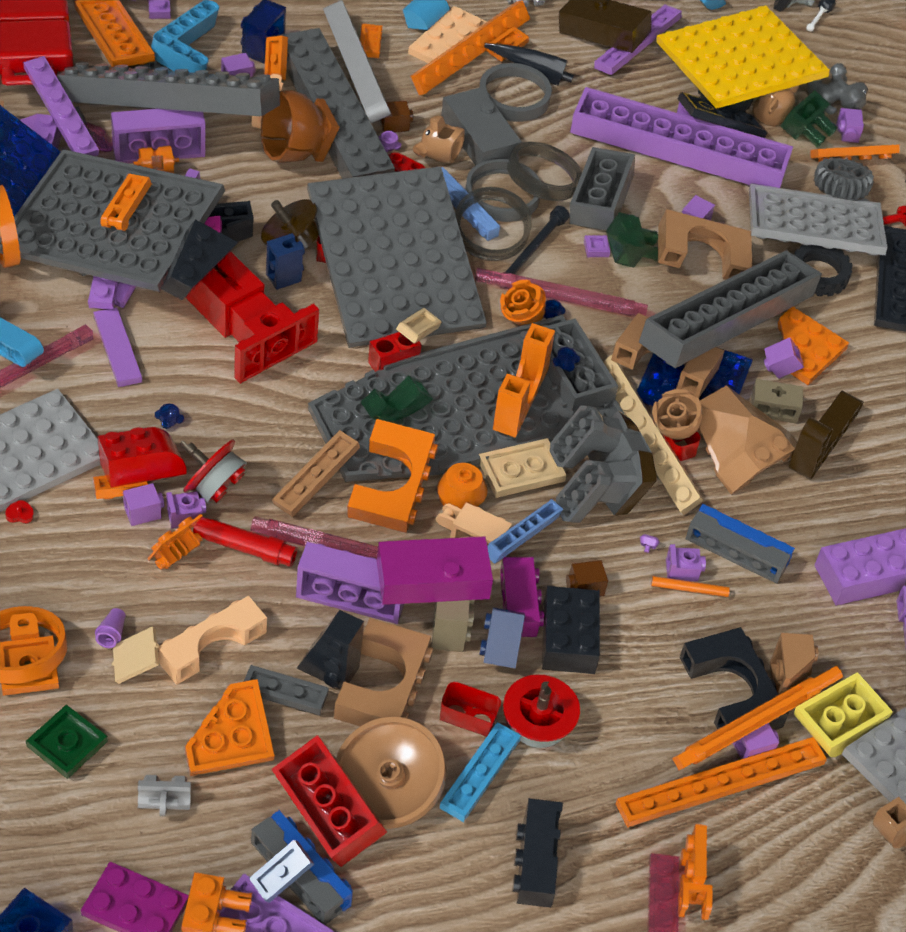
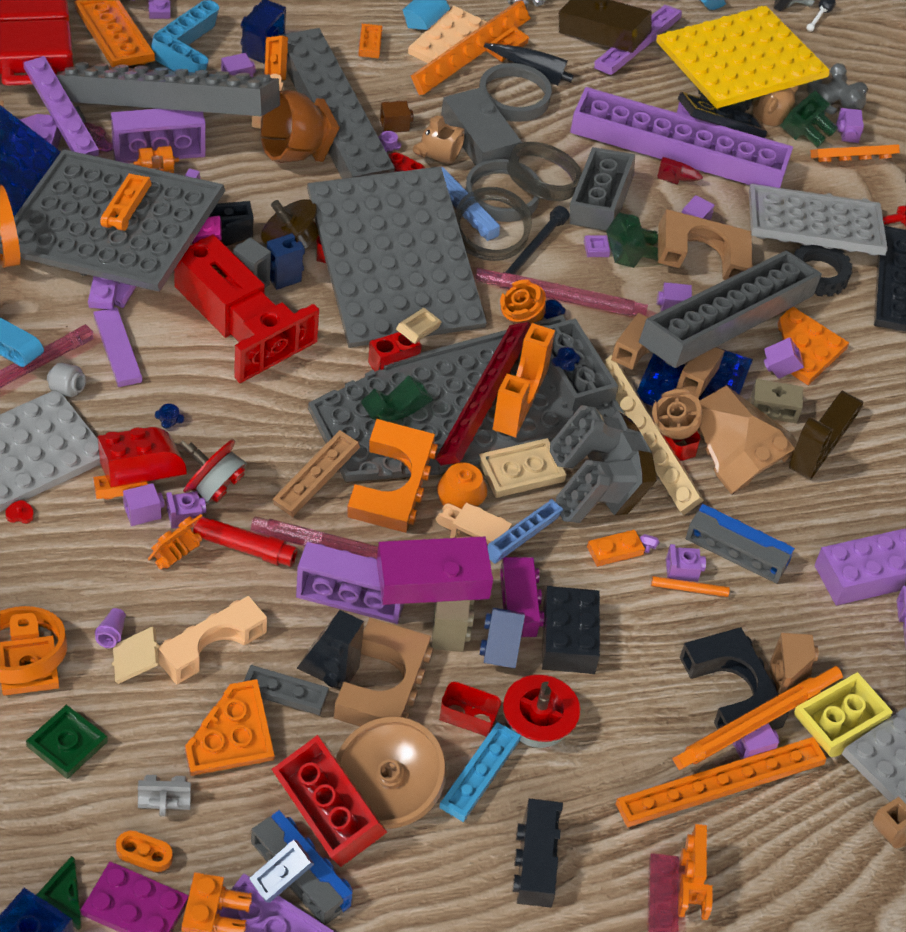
black wedge [161,219,238,300] -> none
light grey beam [323,0,391,124] -> none
reddish brown brick [566,560,608,597] -> none
dark grey gear [814,157,874,200] -> none
none -> dark green tile [35,856,82,930]
none -> light grey head [47,363,86,397]
none -> orange plate [116,831,173,872]
none -> dark grey brick [233,237,271,288]
none -> dark red plate [435,321,531,466]
none -> orange plate [587,529,645,567]
none -> dark red plate [657,157,703,185]
none -> medium lavender brick [657,282,692,312]

